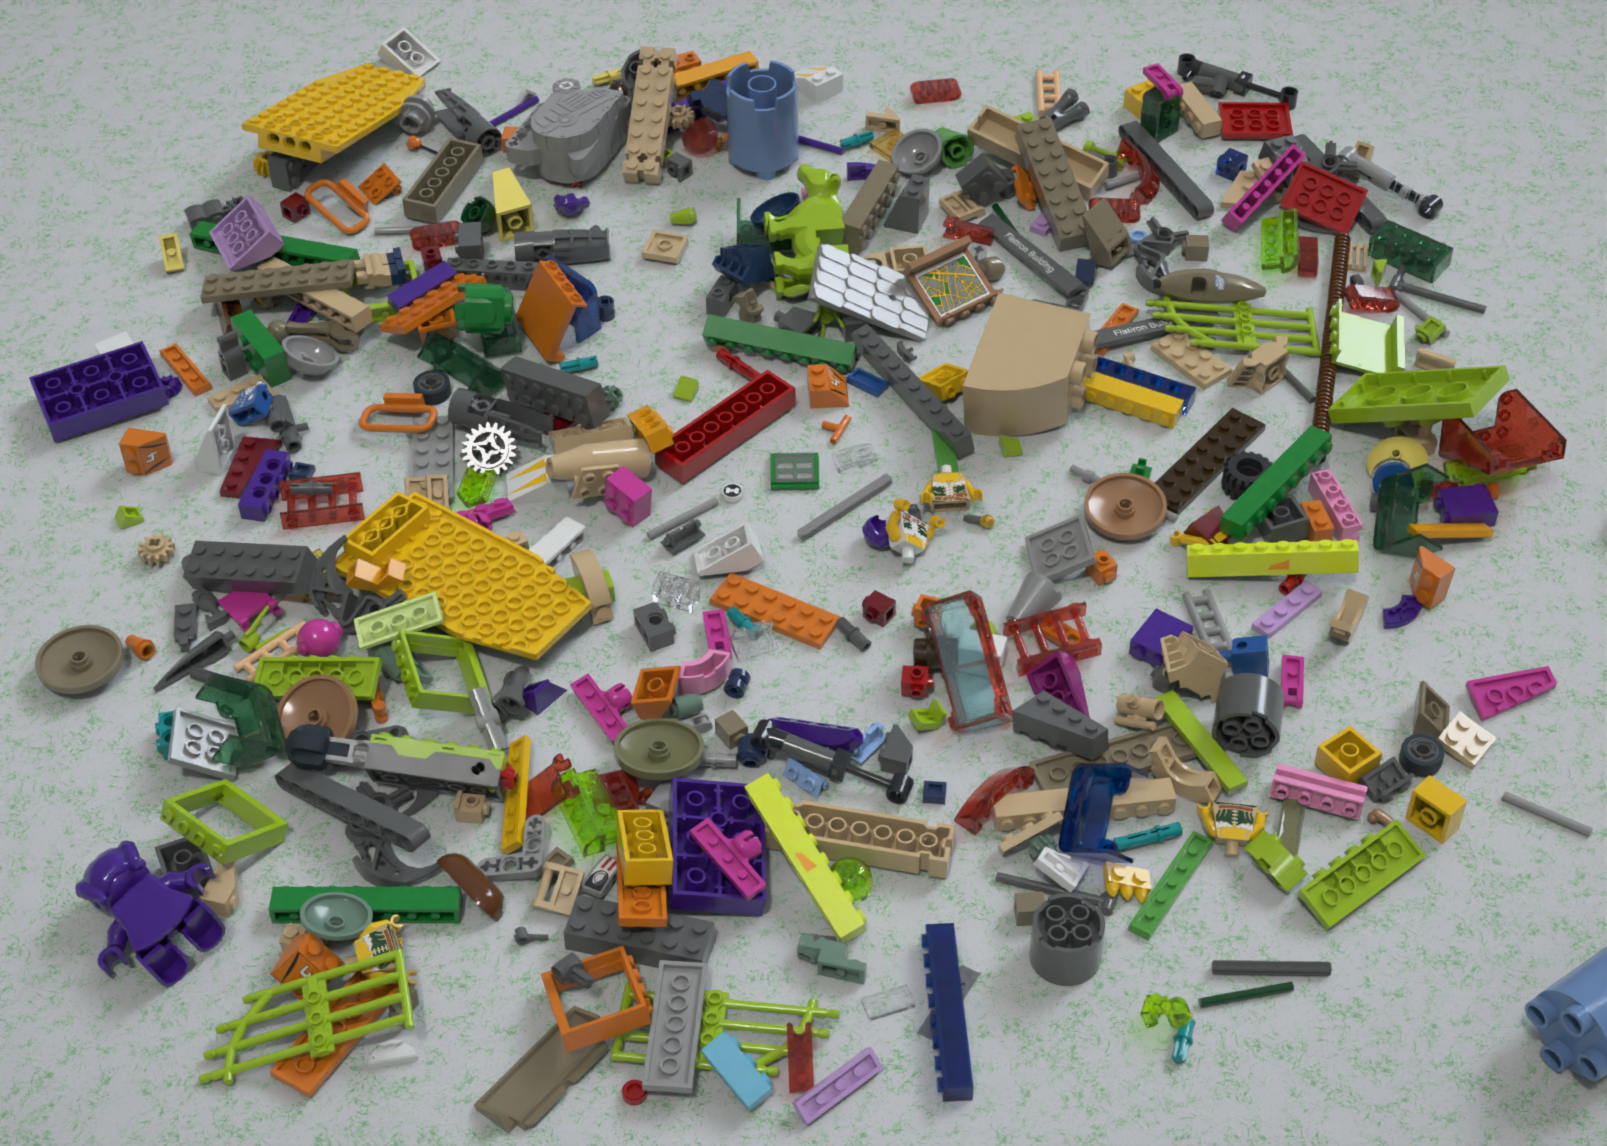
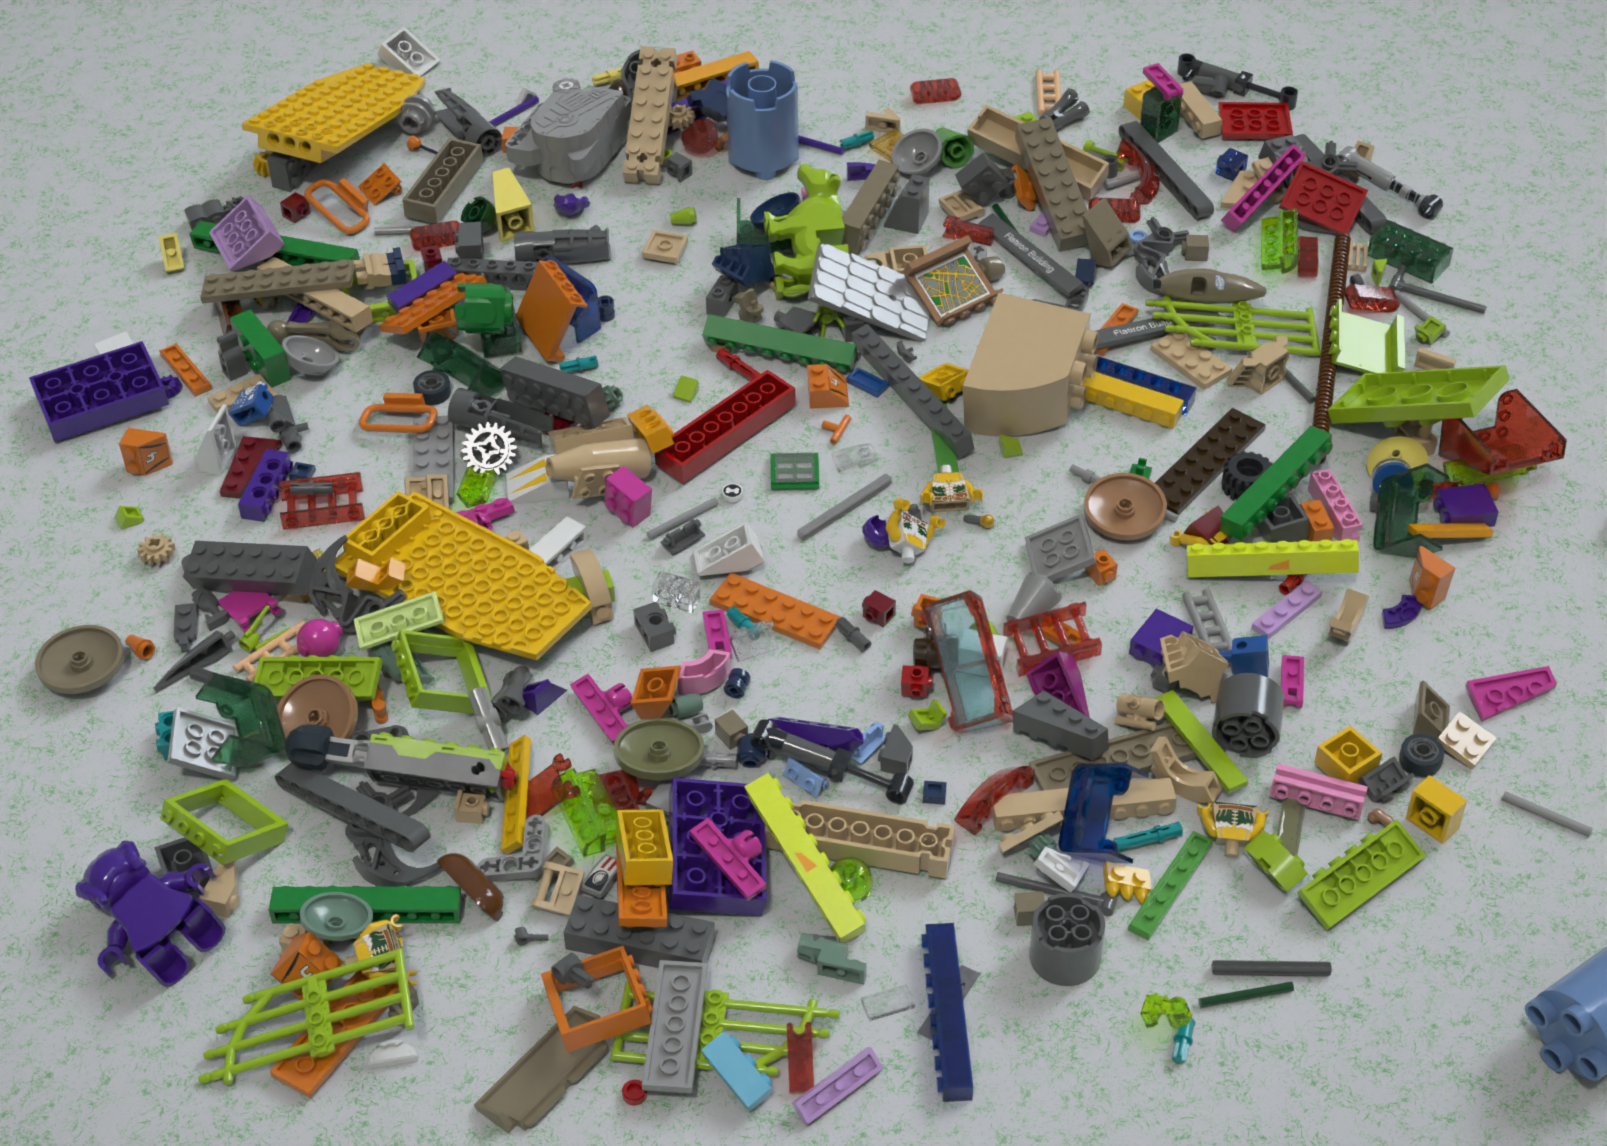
white slope [794,65,843,103] -> none
tan hand [1122,351,1137,376] -> none

